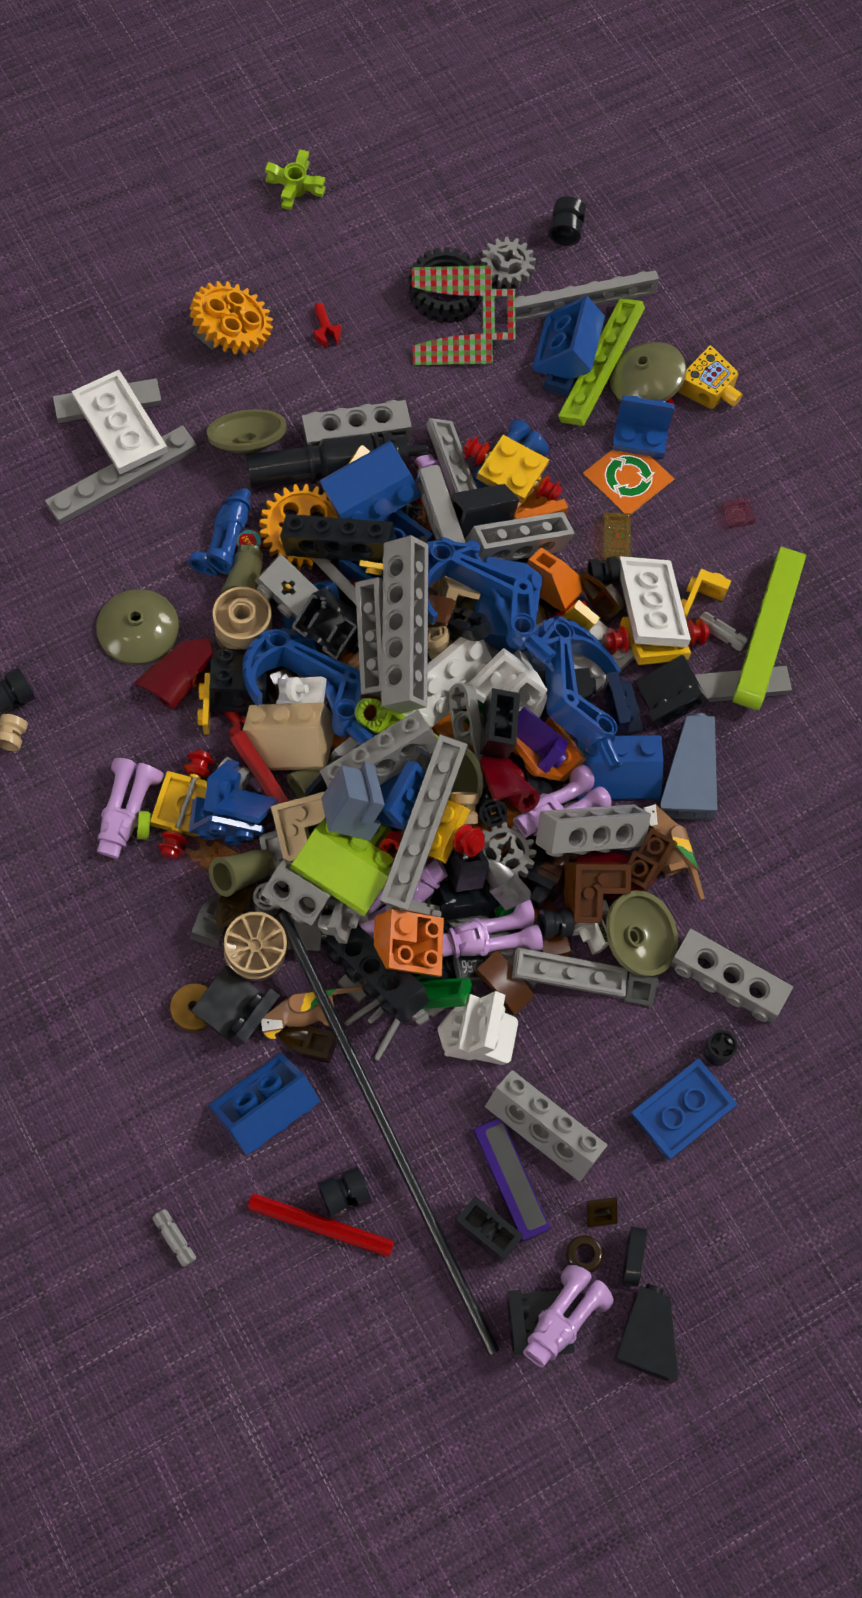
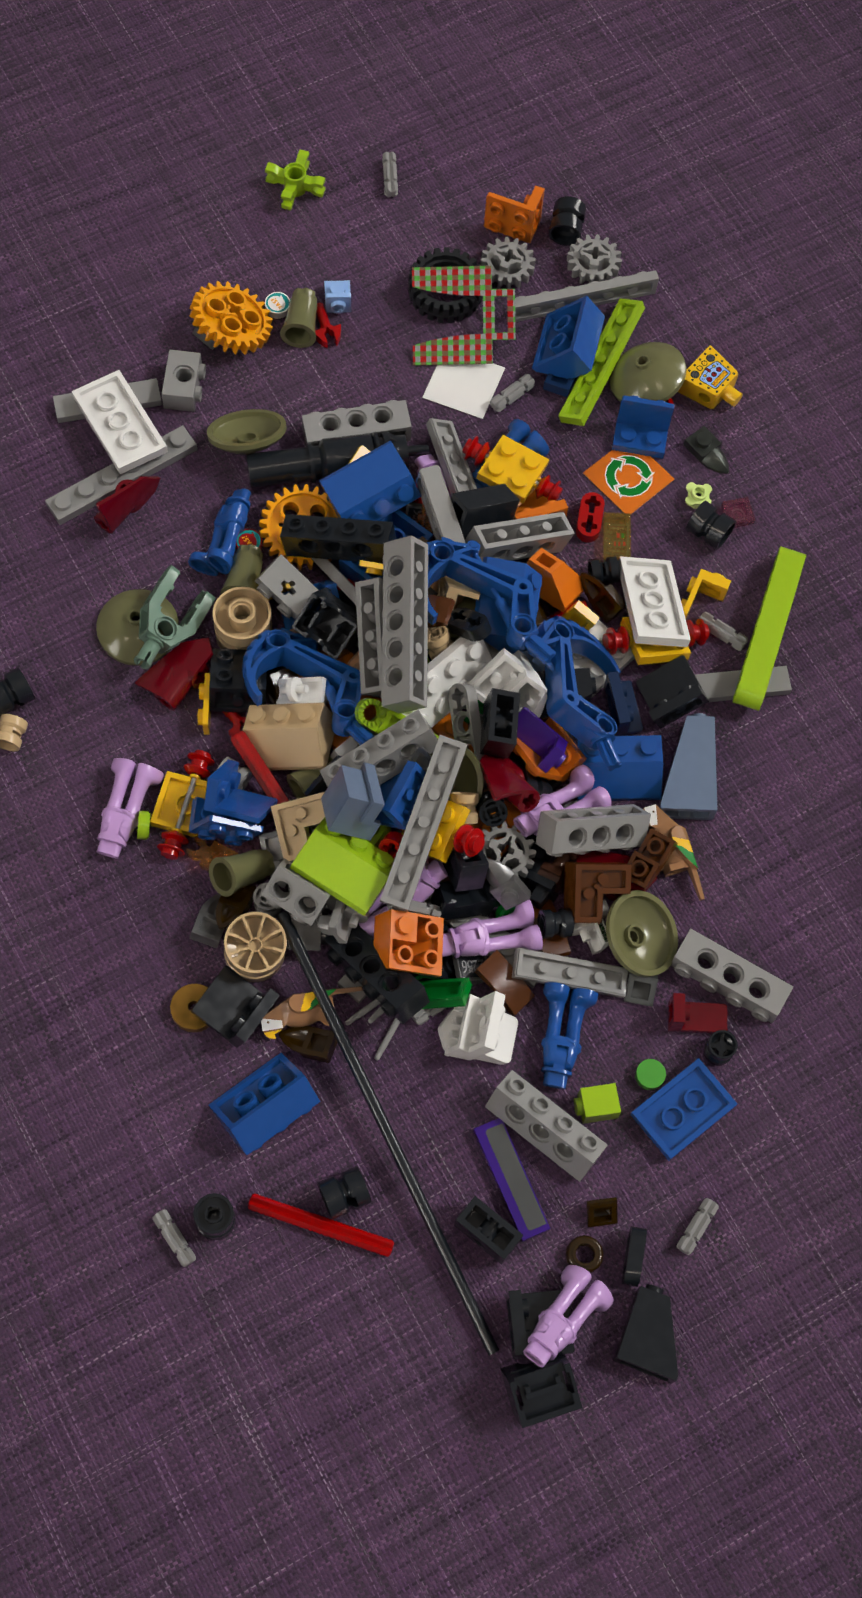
none -> dark red panel [94,476,161,534]
none -> sand green piece [134,565,216,669]
none -> light grey brick [161,350,206,412]
none -> black wheel [193,1193,236,1241]
none -> white tile [265,292,290,319]
none -> olive plant [280,288,318,348]
none -> light blue bracket [324,280,351,314]
none -> light grey axle [382,152,398,198]
none -> white sticker [422,363,505,419]
none -> orange bracket [484,185,545,243]
none -> light grey axle [490,374,535,412]
none -> black piece [500,1352,582,1428]
none -> blue piece [541,982,598,1090]
none -> light grey gear [567,234,622,284]
none -> lime brick [574,1083,621,1124]
none -> red beam [576,492,605,543]
none -> bright green tile [635,1059,666,1090]
none -> dark red bracket [668,993,728,1033]
none -> light grey axle [676,1198,719,1255]
none -> pearl dark grey plate [684,426,729,474]
none -> yellowish green plate [685,482,712,509]
none -> black wheel [686,500,737,550]

